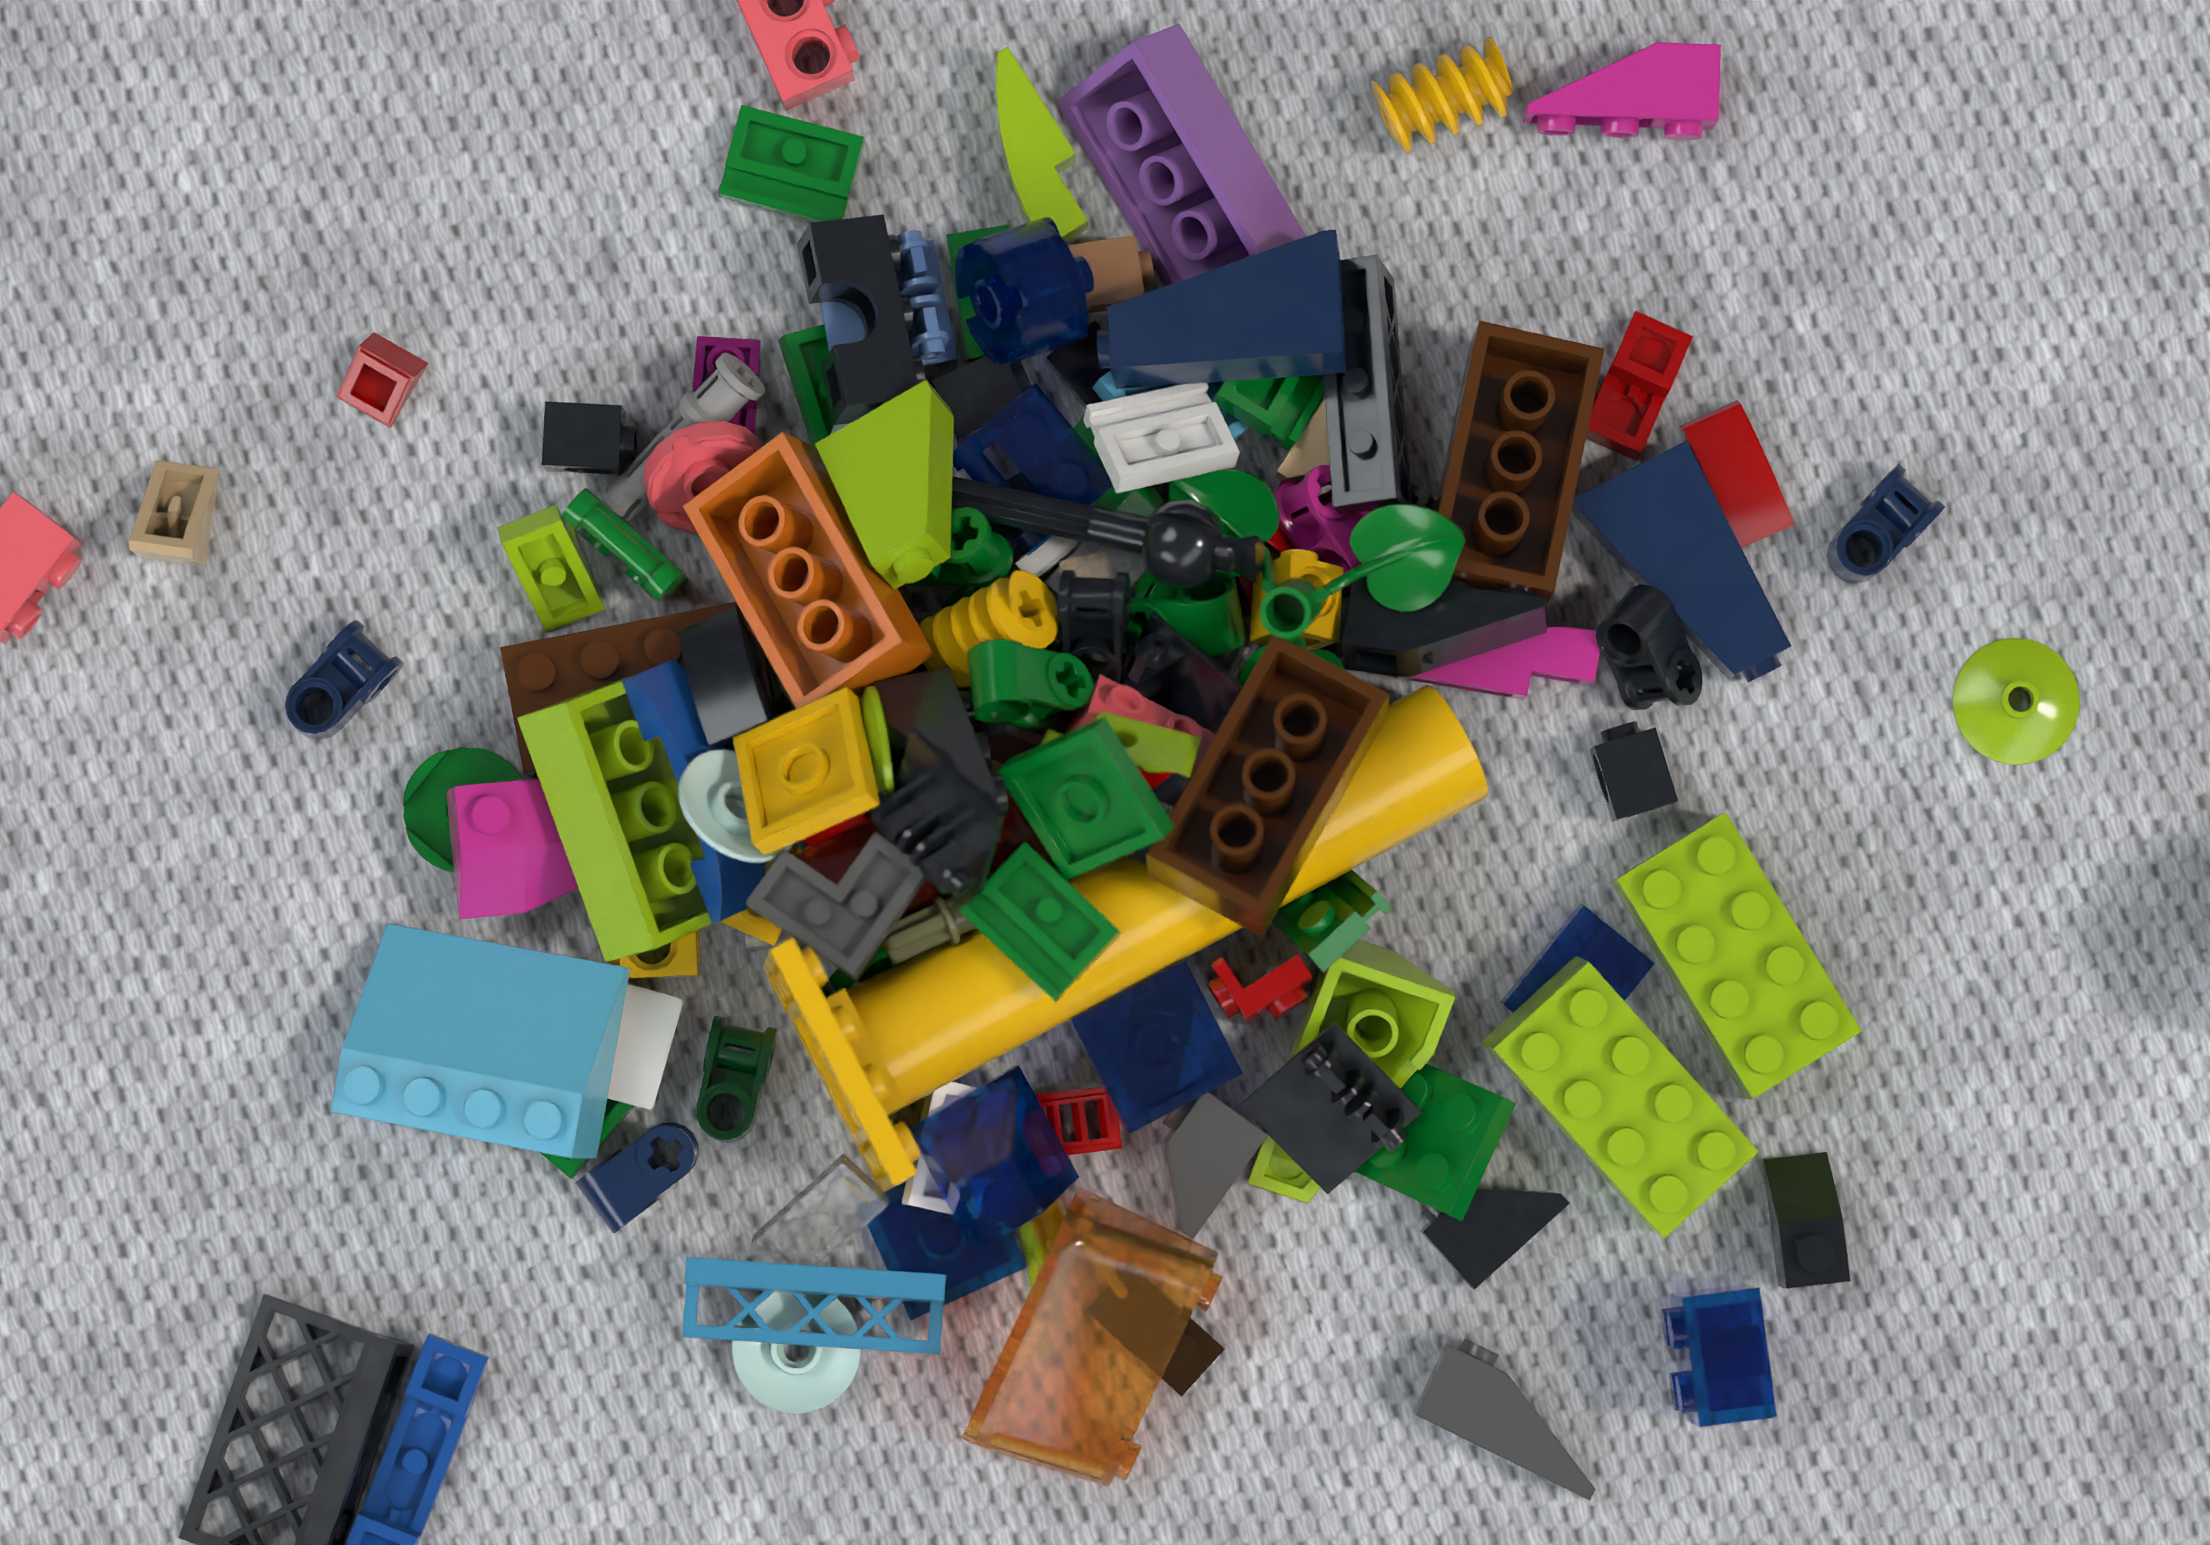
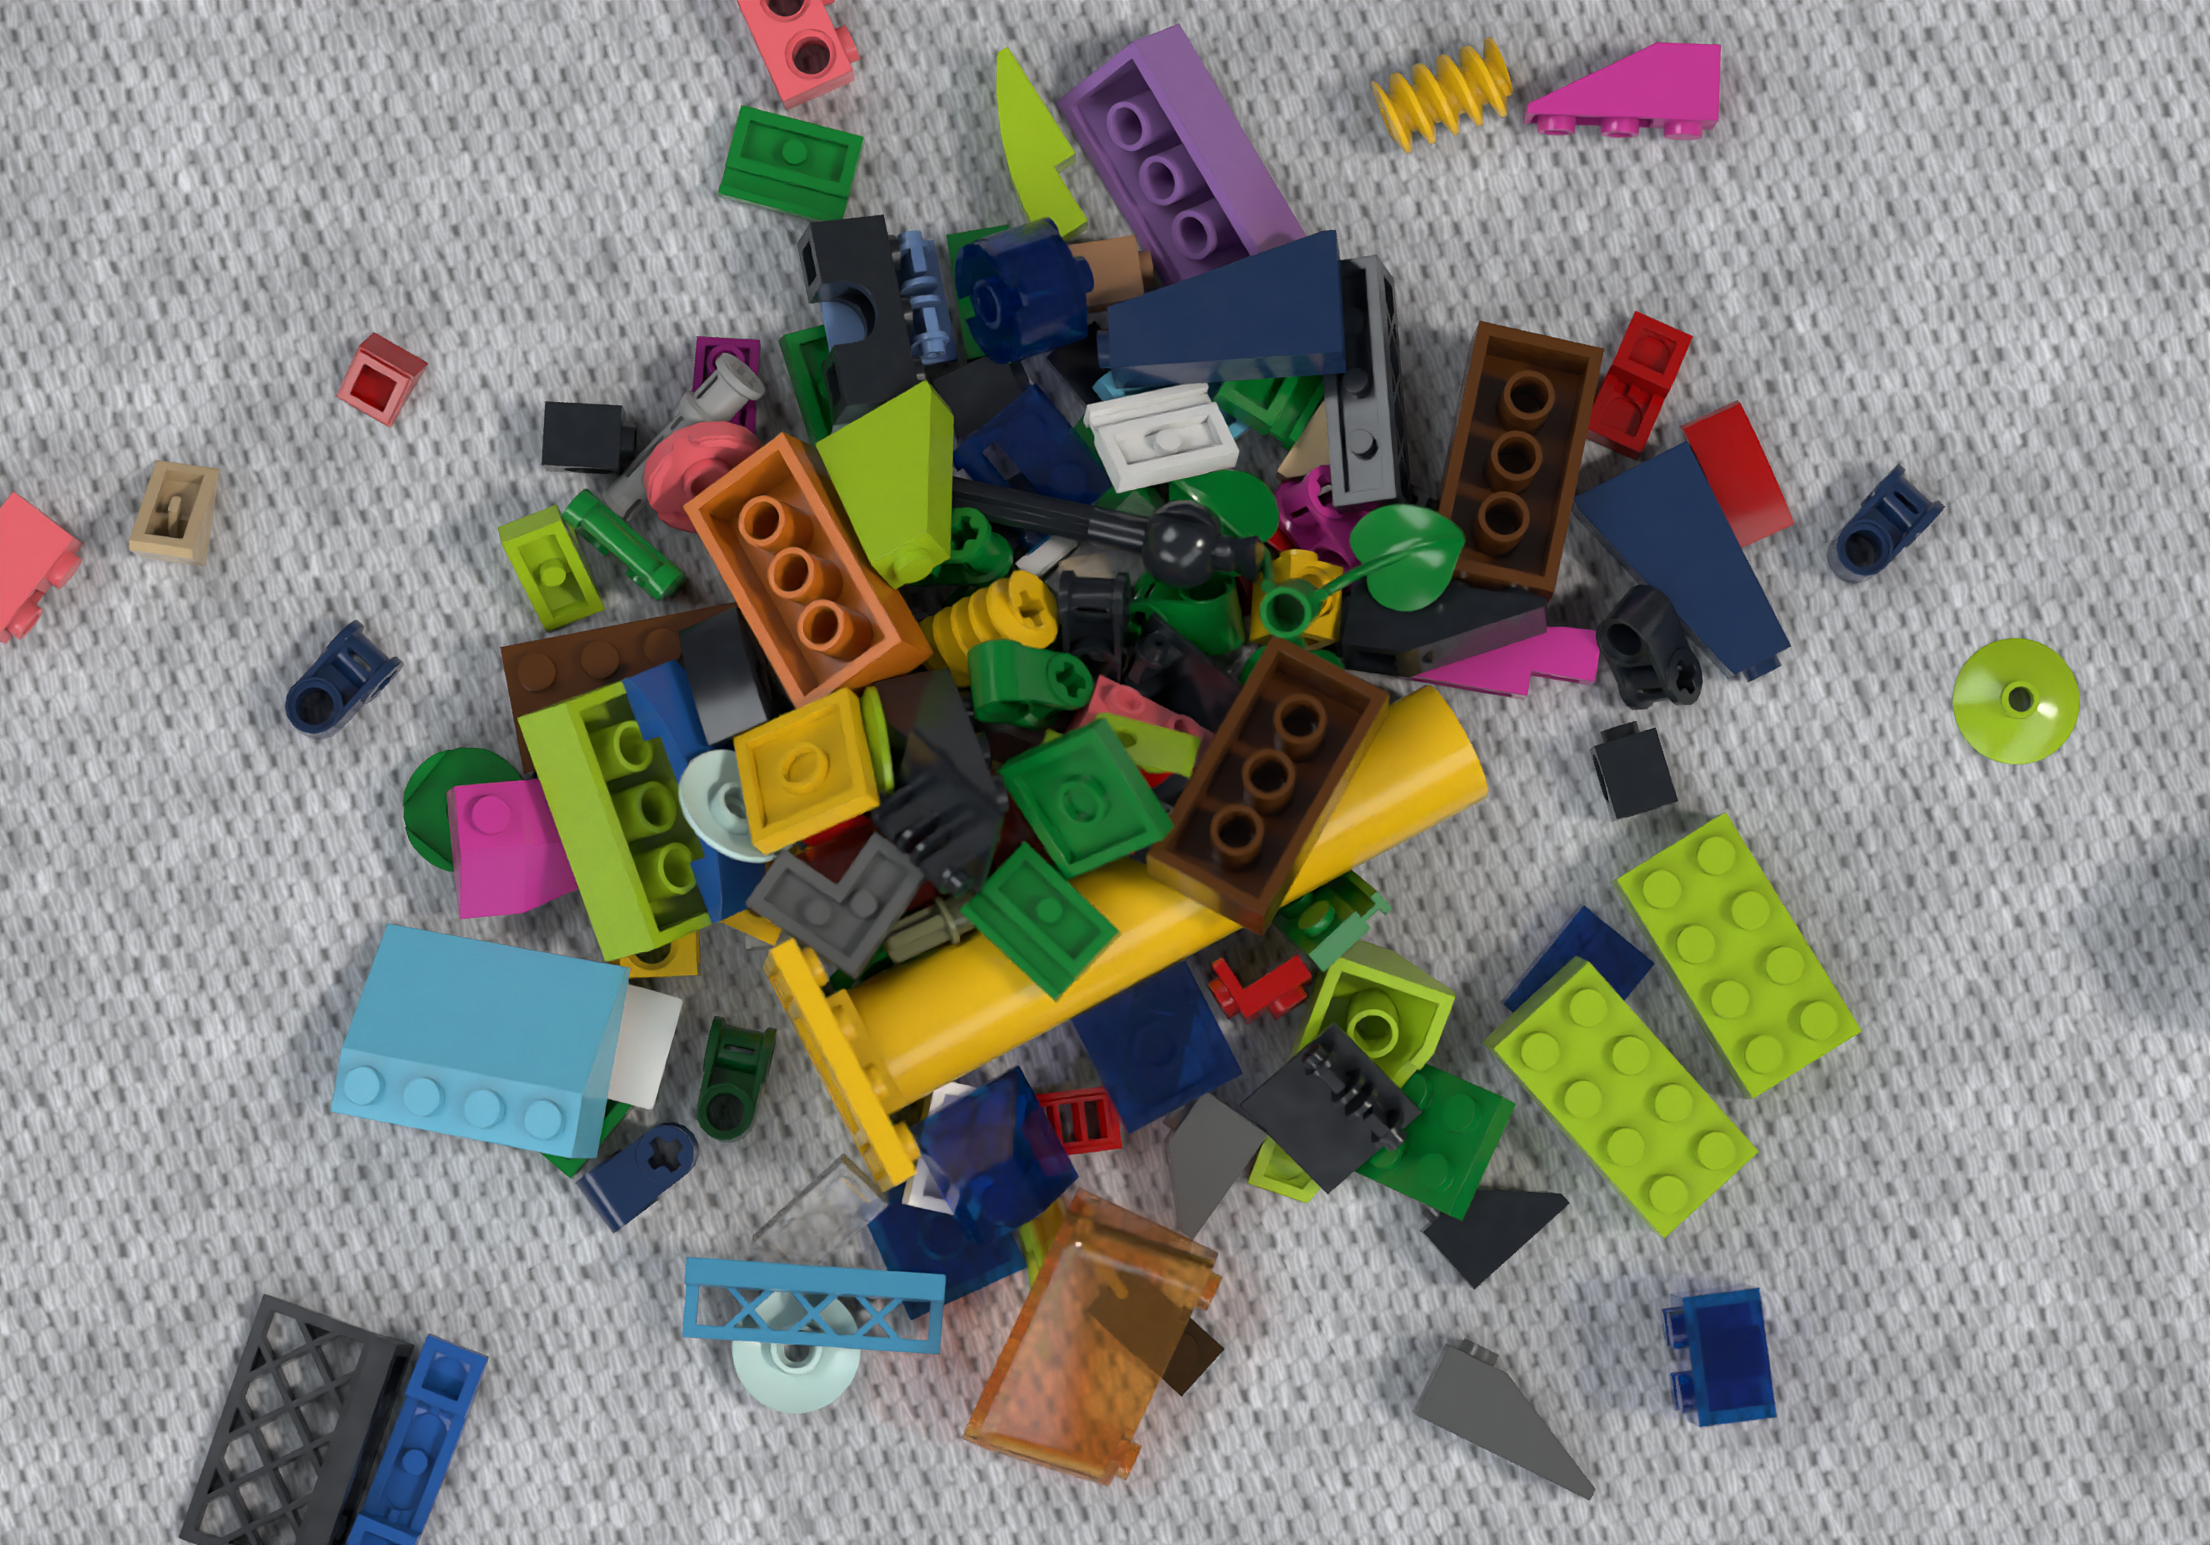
black slope [1762,1152,1851,1289] -> none

